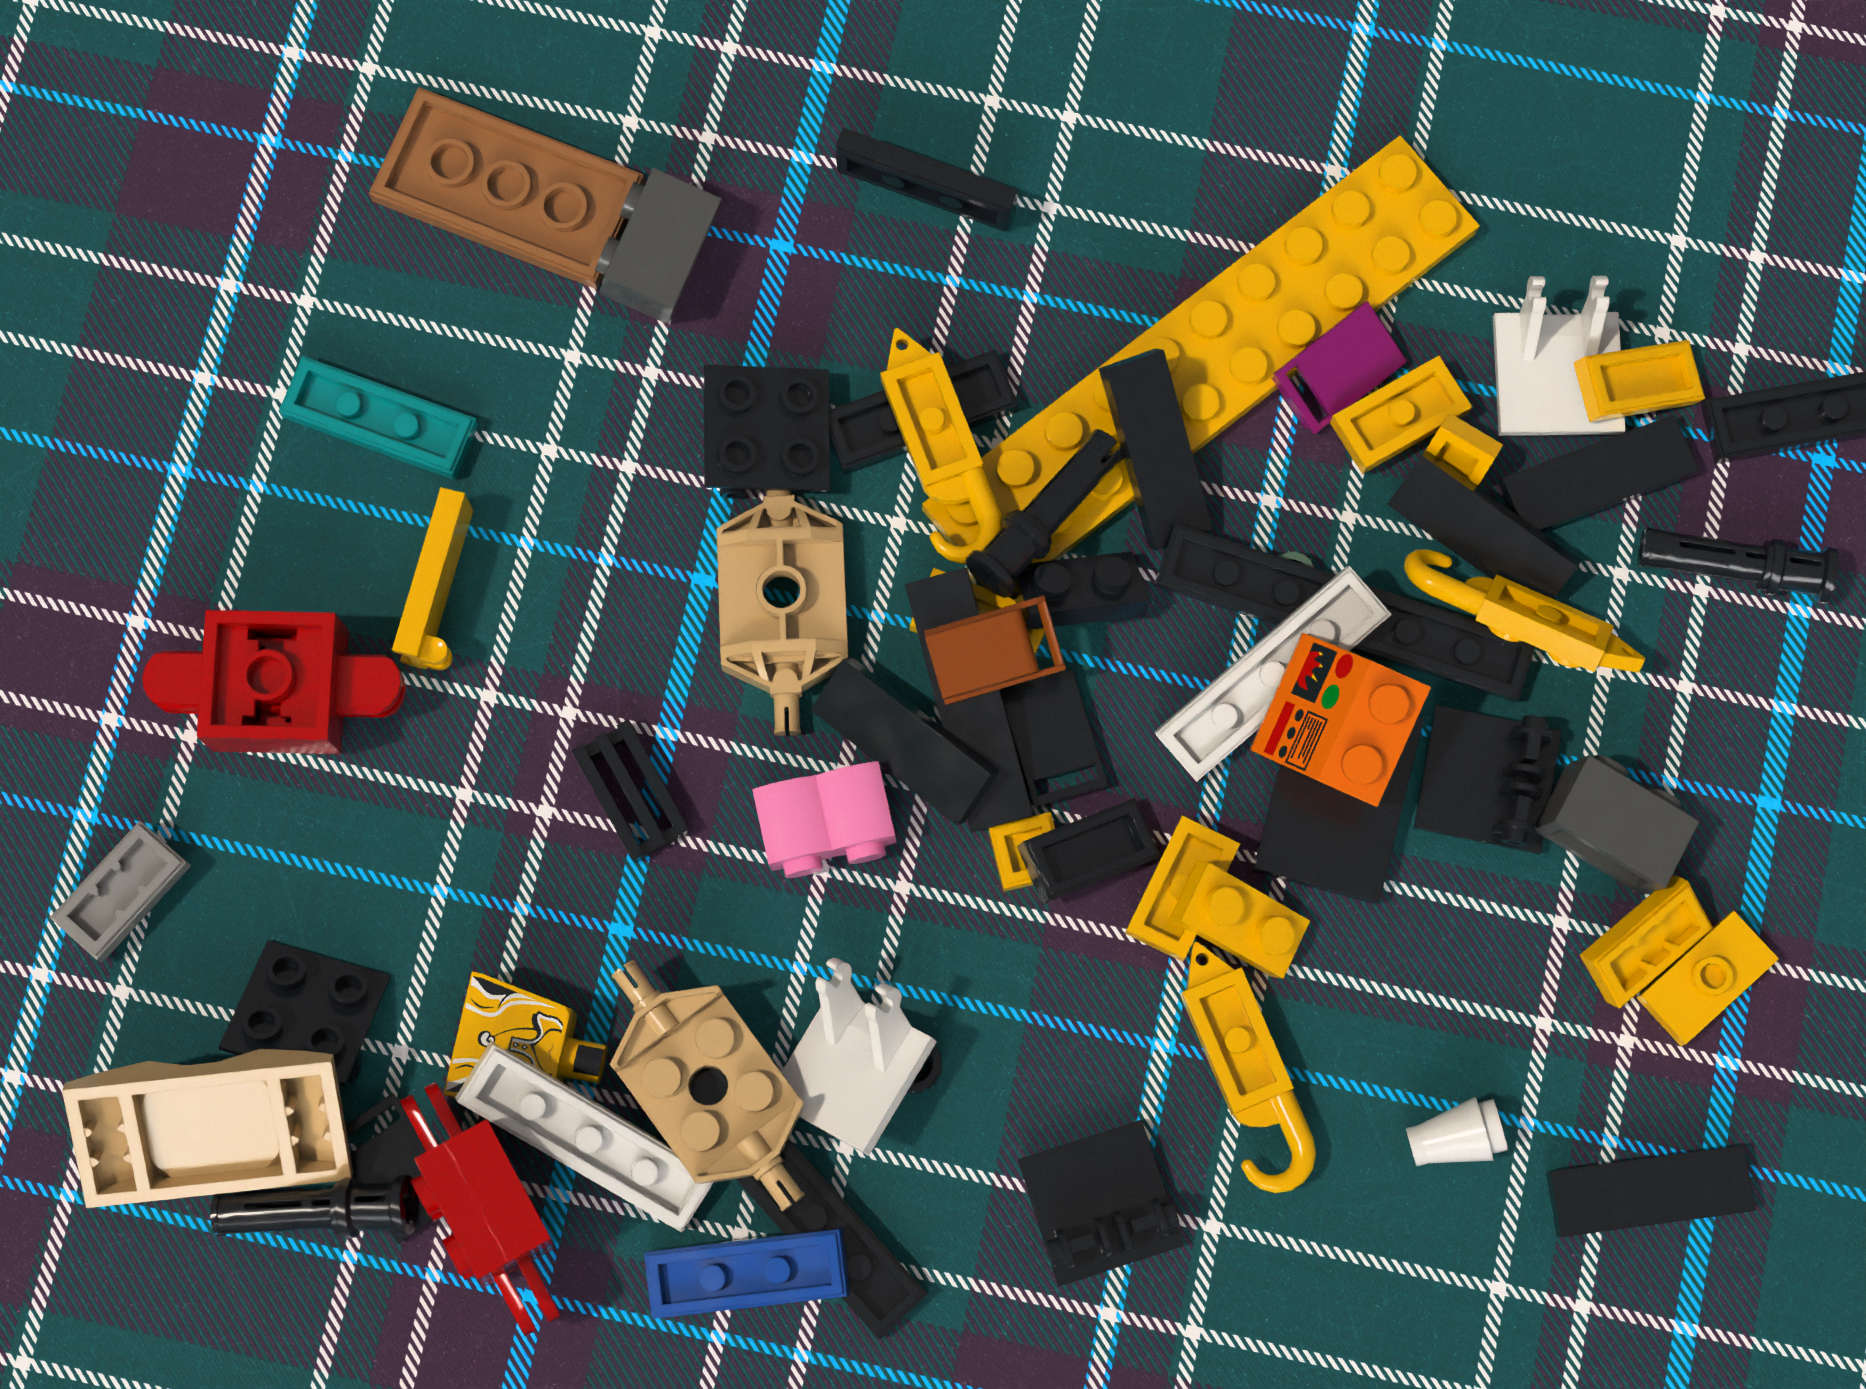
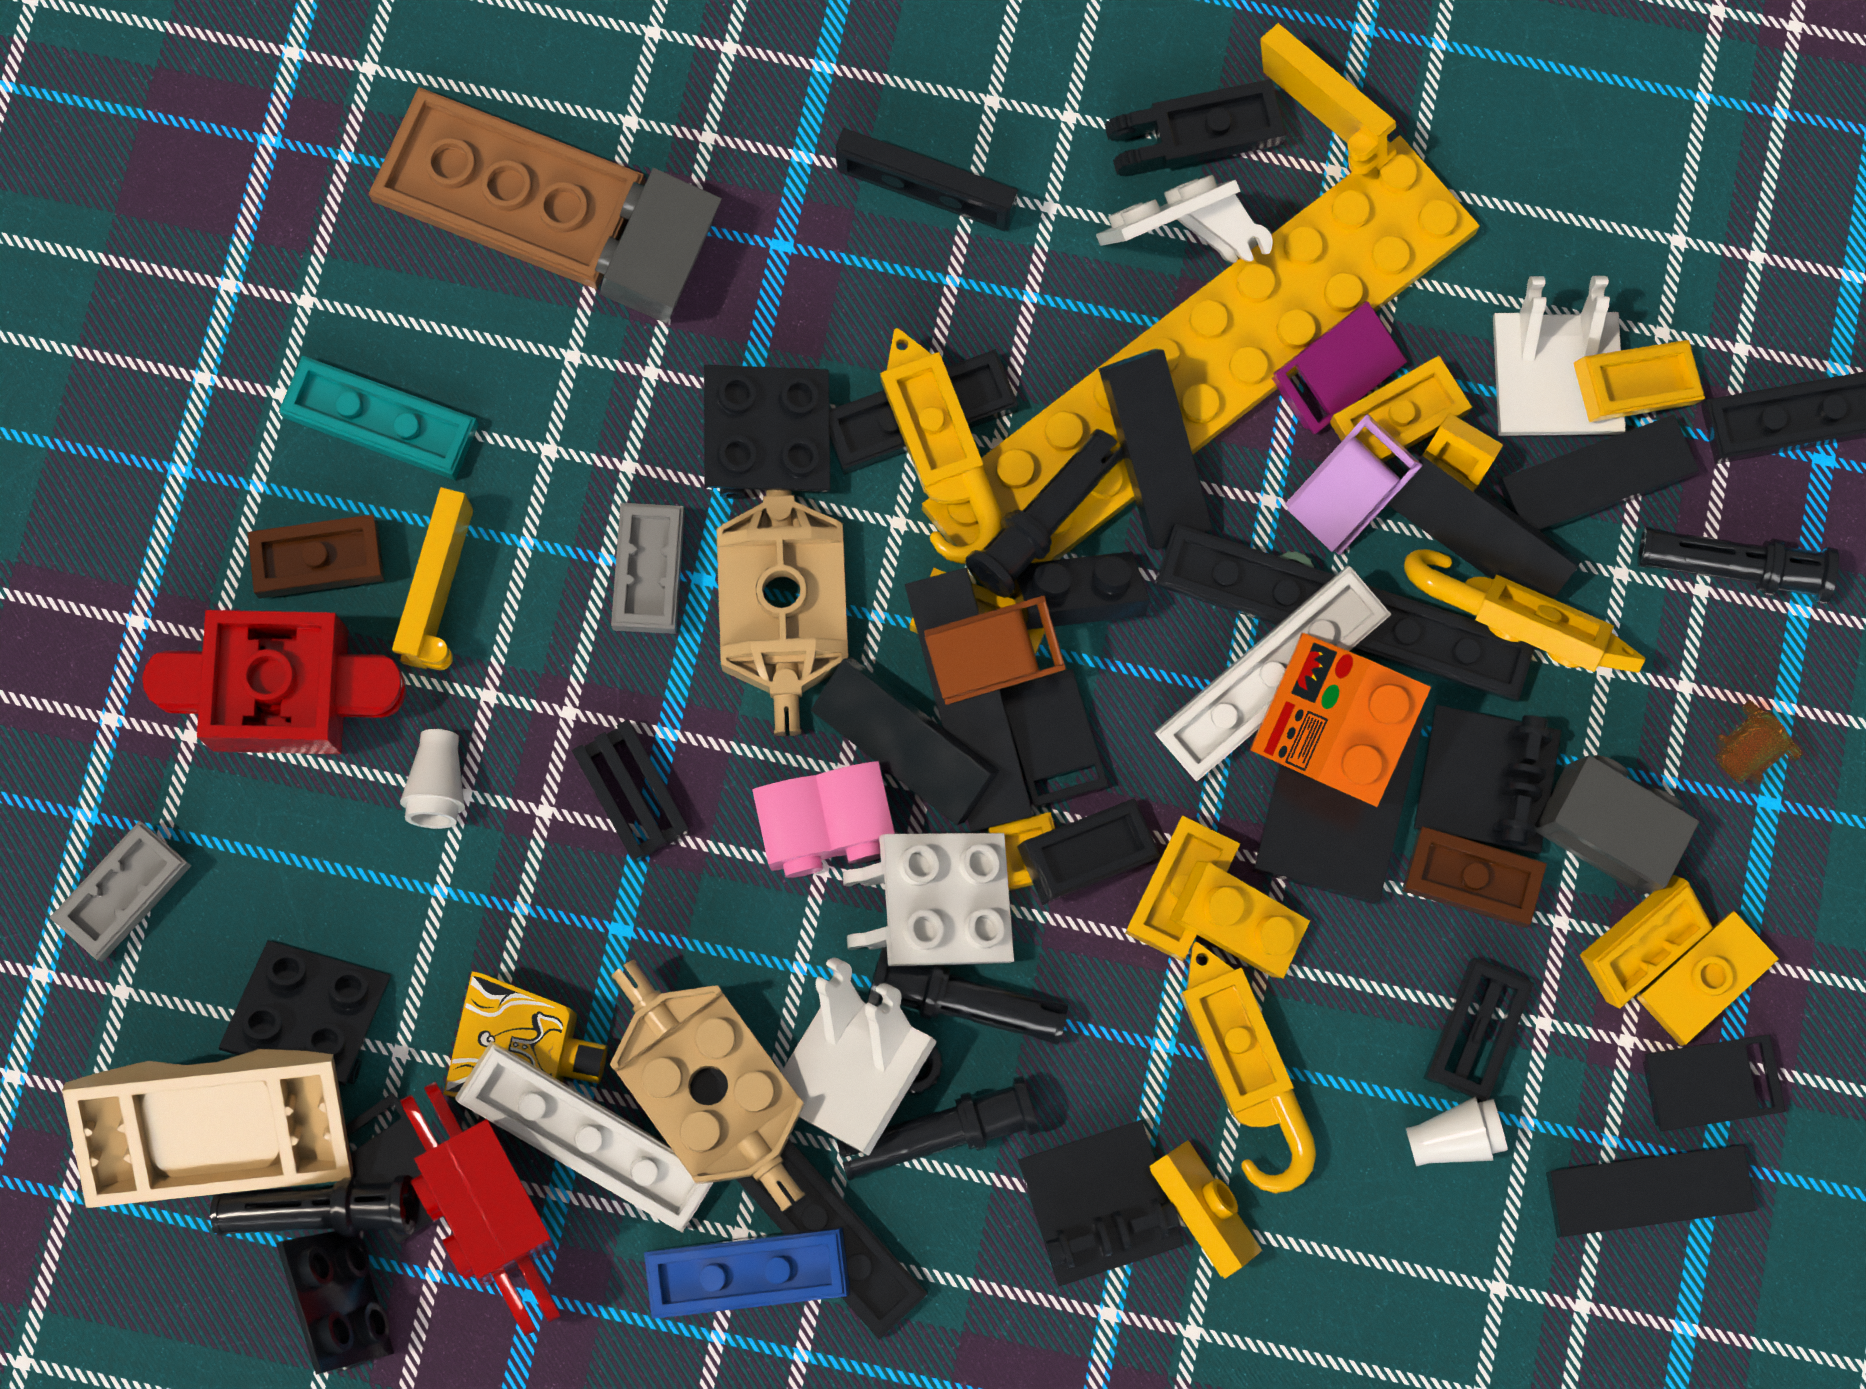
none -> reddish brown plate [247,514,385,599]
none -> black hinge [276,1231,394,1375]
none -> white cone [400,729,465,829]
none -> light grey plate [611,503,685,634]
none -> black pin [837,1076,1040,1181]
none -> white plate [843,833,1014,966]
none -> black pin [867,947,1068,1045]
none -> white plate [1096,175,1273,264]
none -> black hinge [1104,79,1286,176]
none -> yellow plate [1150,1140,1262,1279]
none -> yellow hinge [1260,23,1396,174]
none -> lavender piece [1285,414,1423,555]
none -> reddish brown plate [1402,826,1547,928]
none -> black tile [1423,958,1534,1102]
none -> black piece [1643,1035,1786,1132]
none -> clear orange brick [1714,700,1803,785]

